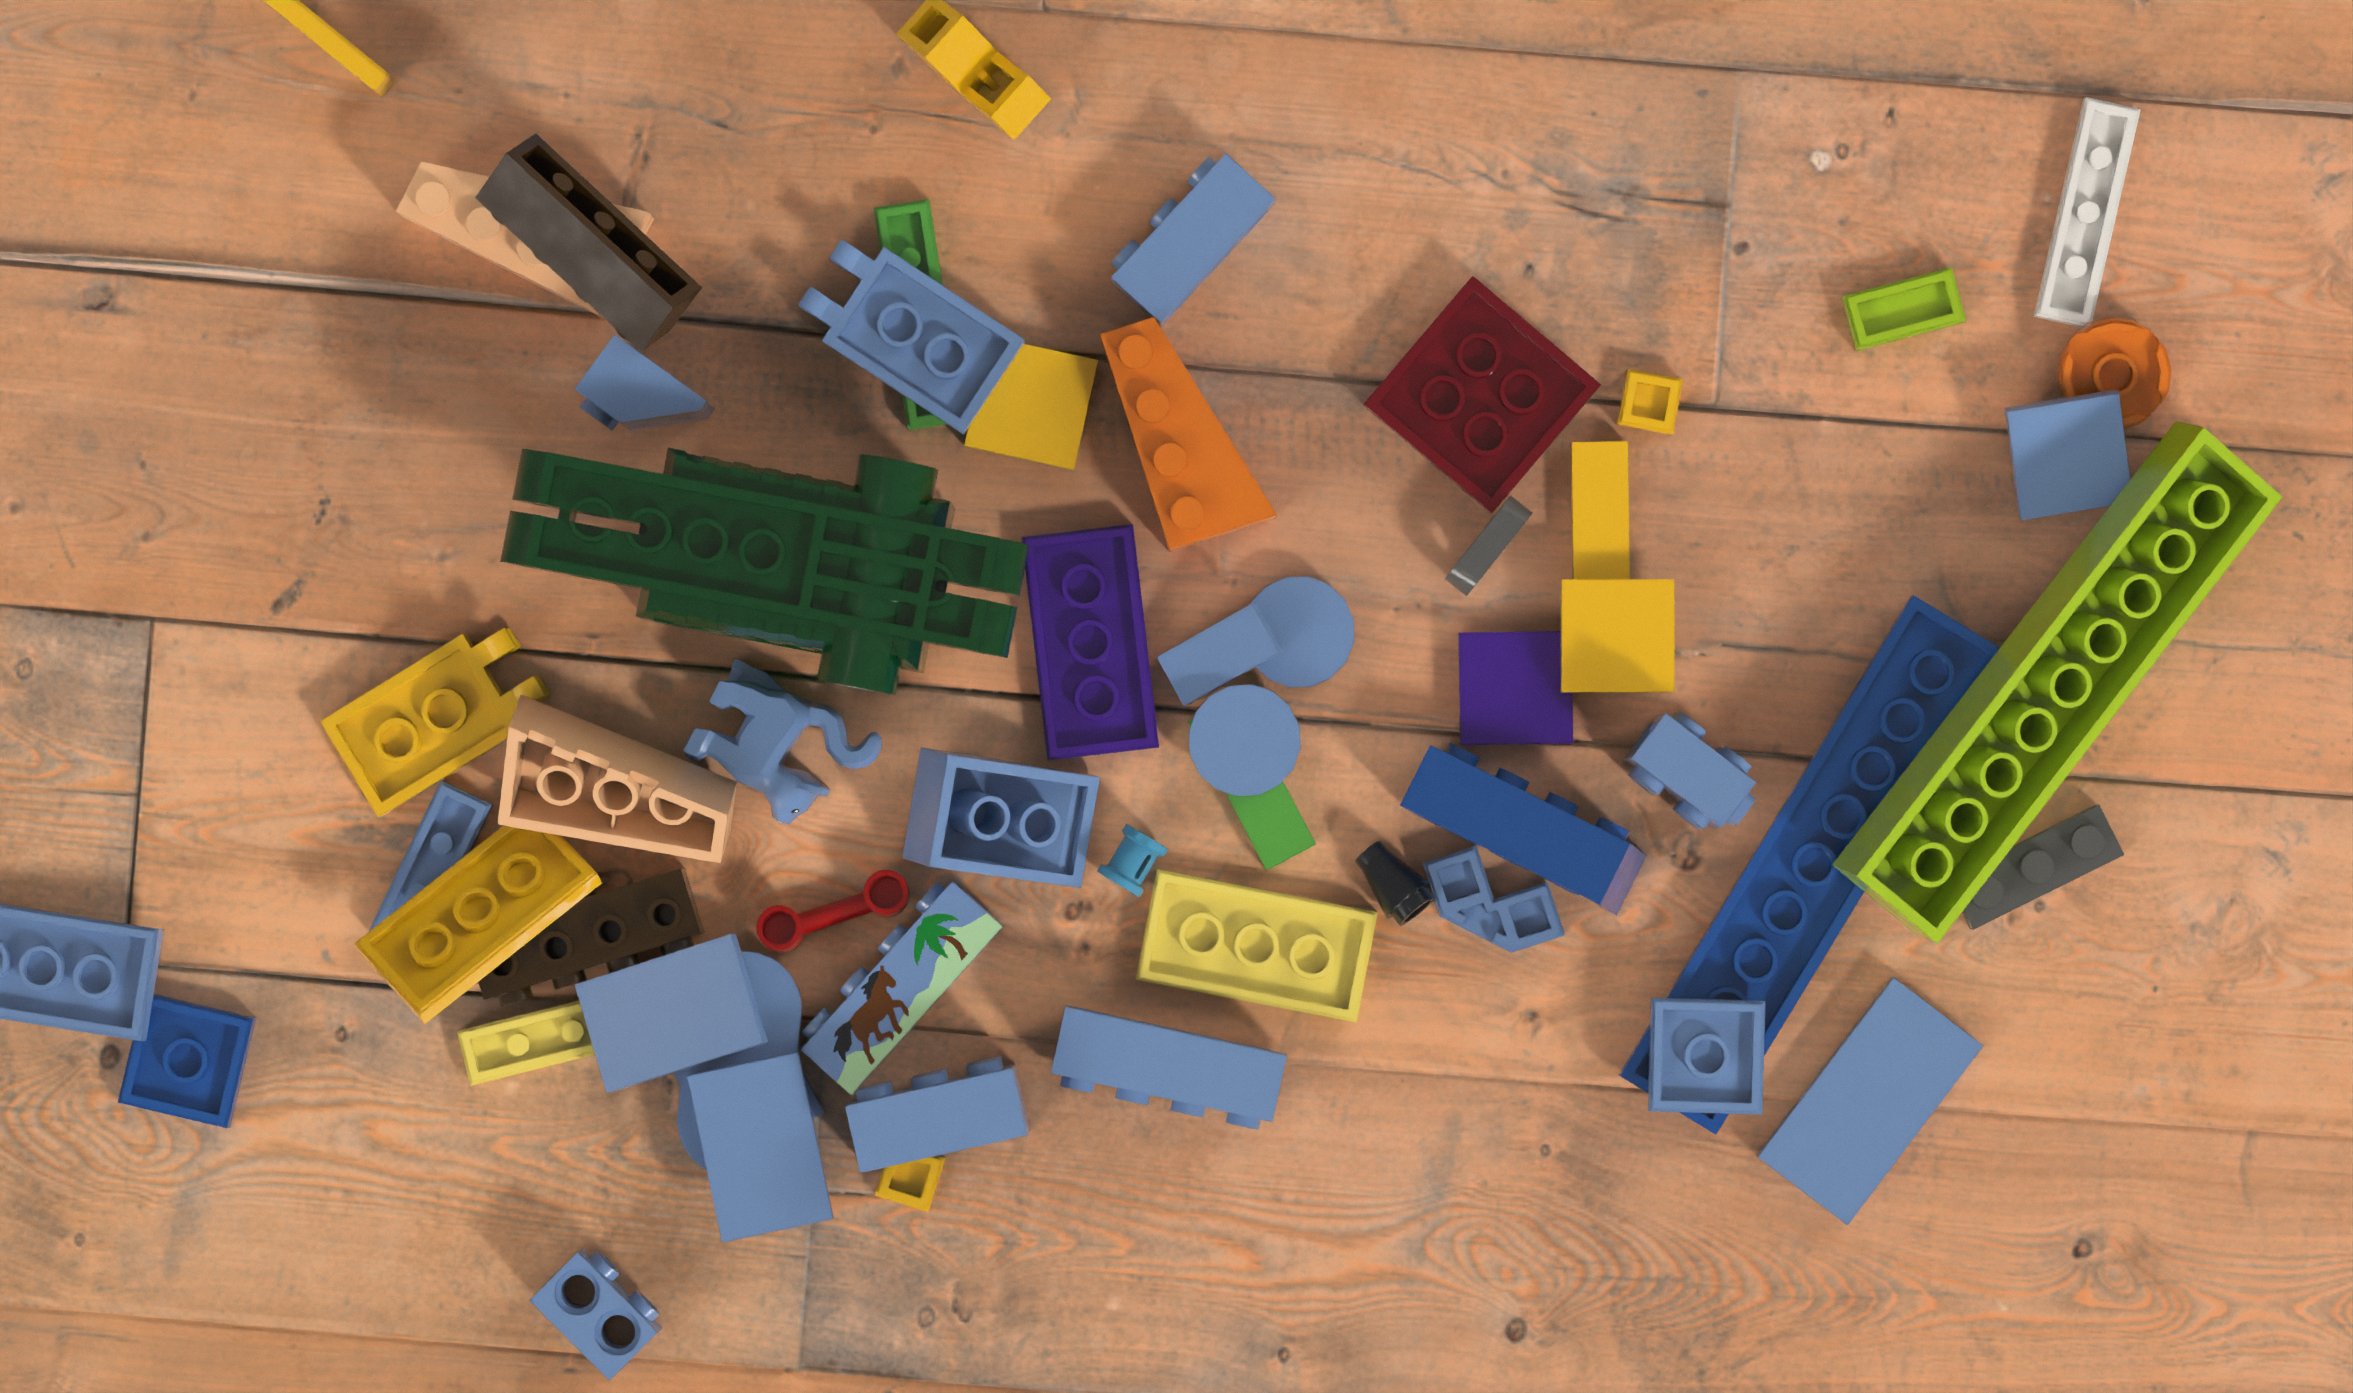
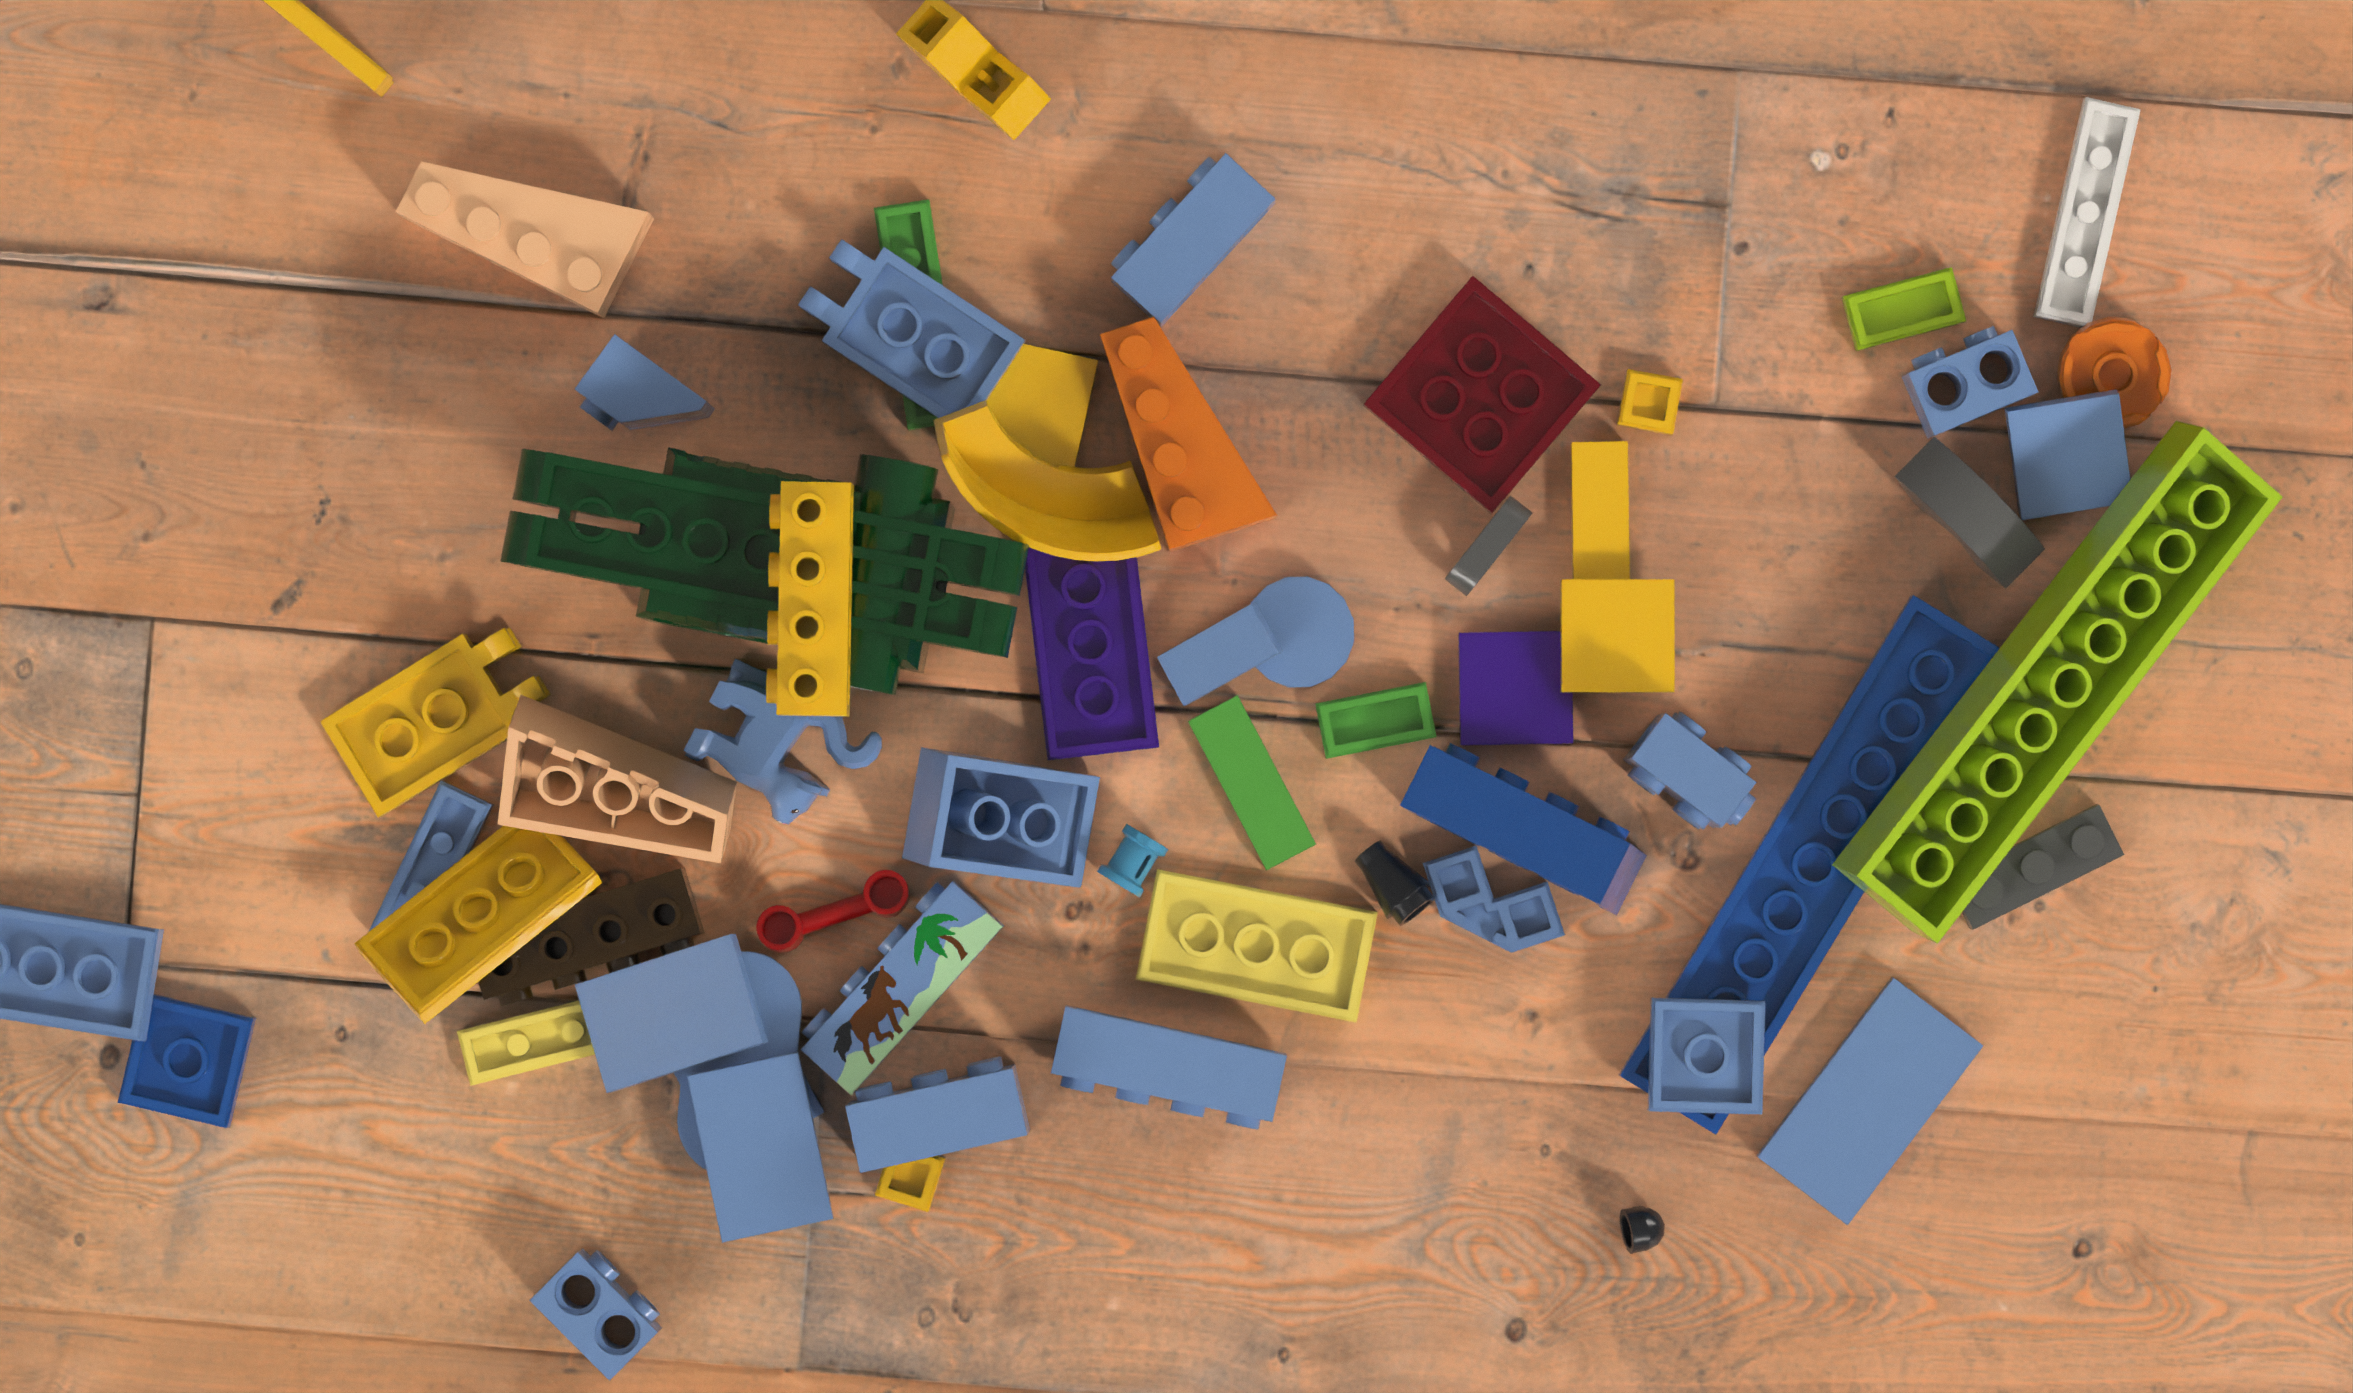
dark brown brick [475,134,702,352] -> none
medium blue tile [1189,684,1301,796] -> none
none -> yellow brick [766,481,854,717]
none -> yellow panel [933,400,1161,561]
none -> bright green tile [1315,682,1436,759]
none -> black hinge [1620,1206,1665,1254]
none -> dark grey brick [1895,437,2045,589]
none -> medium blue brick [1902,326,2038,439]

